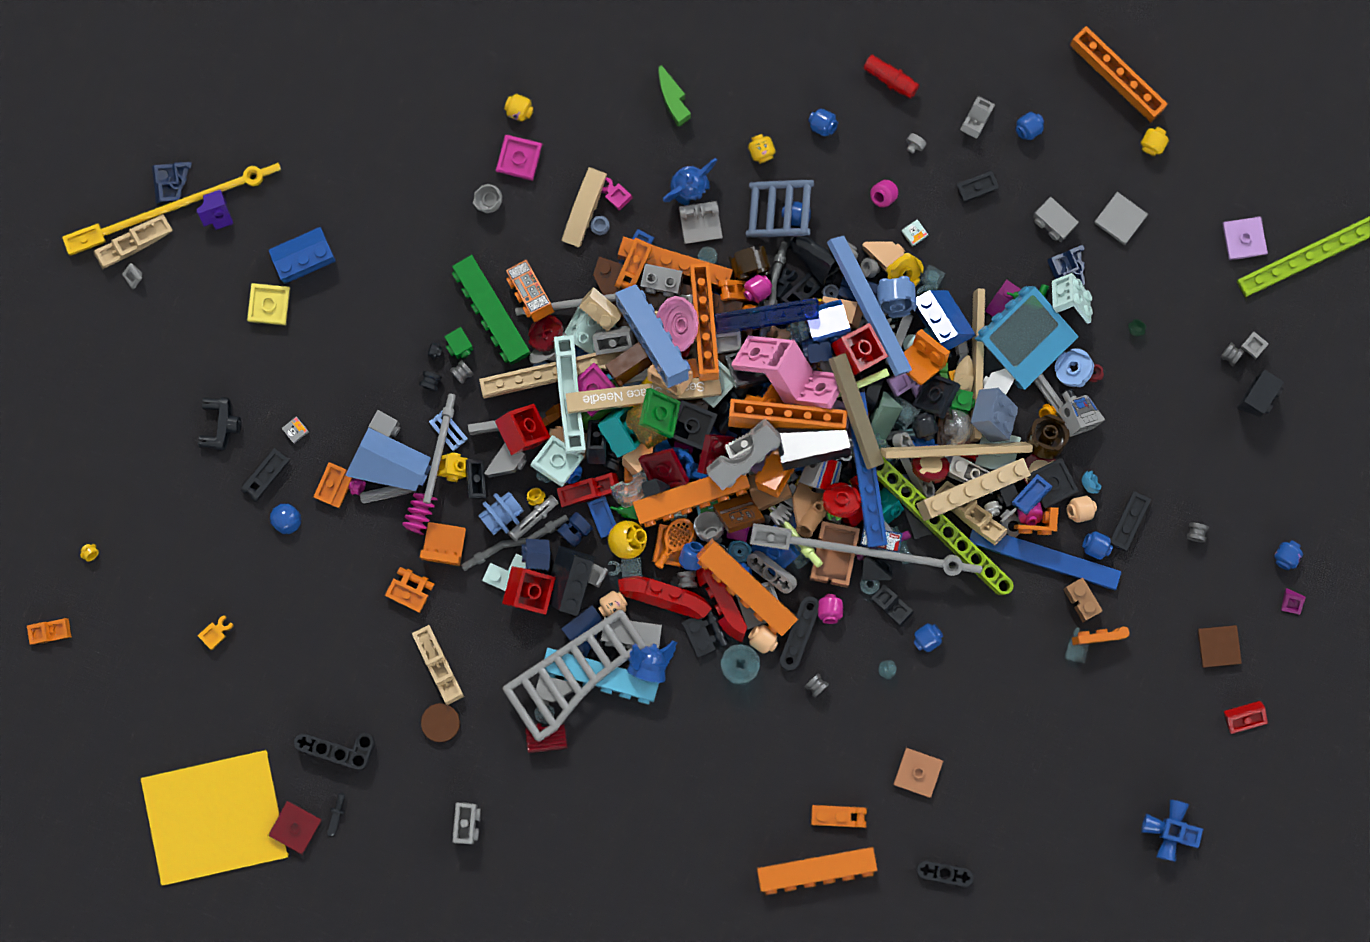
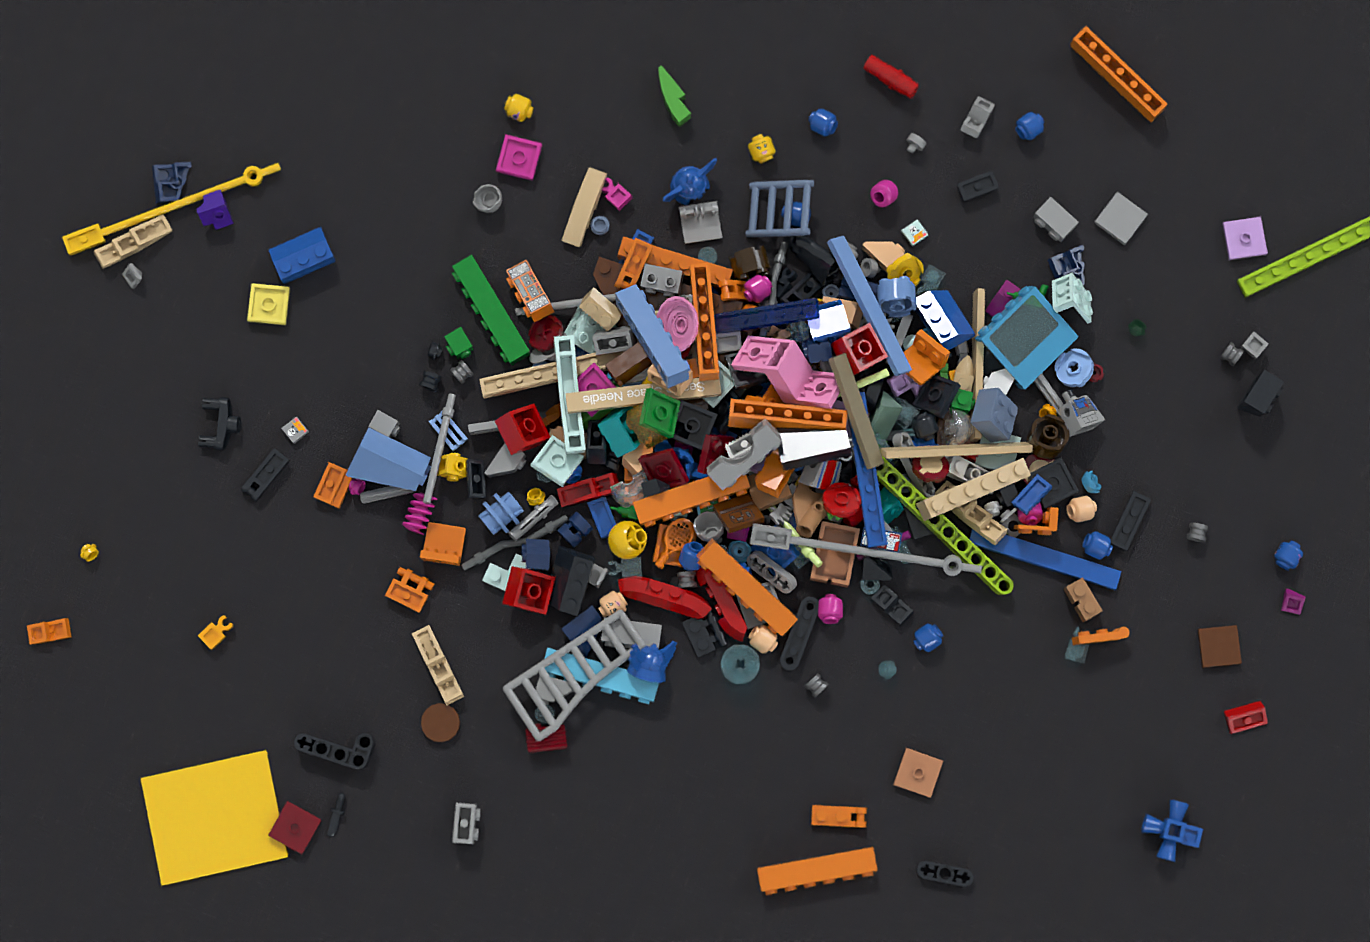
blue hair [270,504,301,534] -> none
yellow head [1141,127,1169,156] -> none

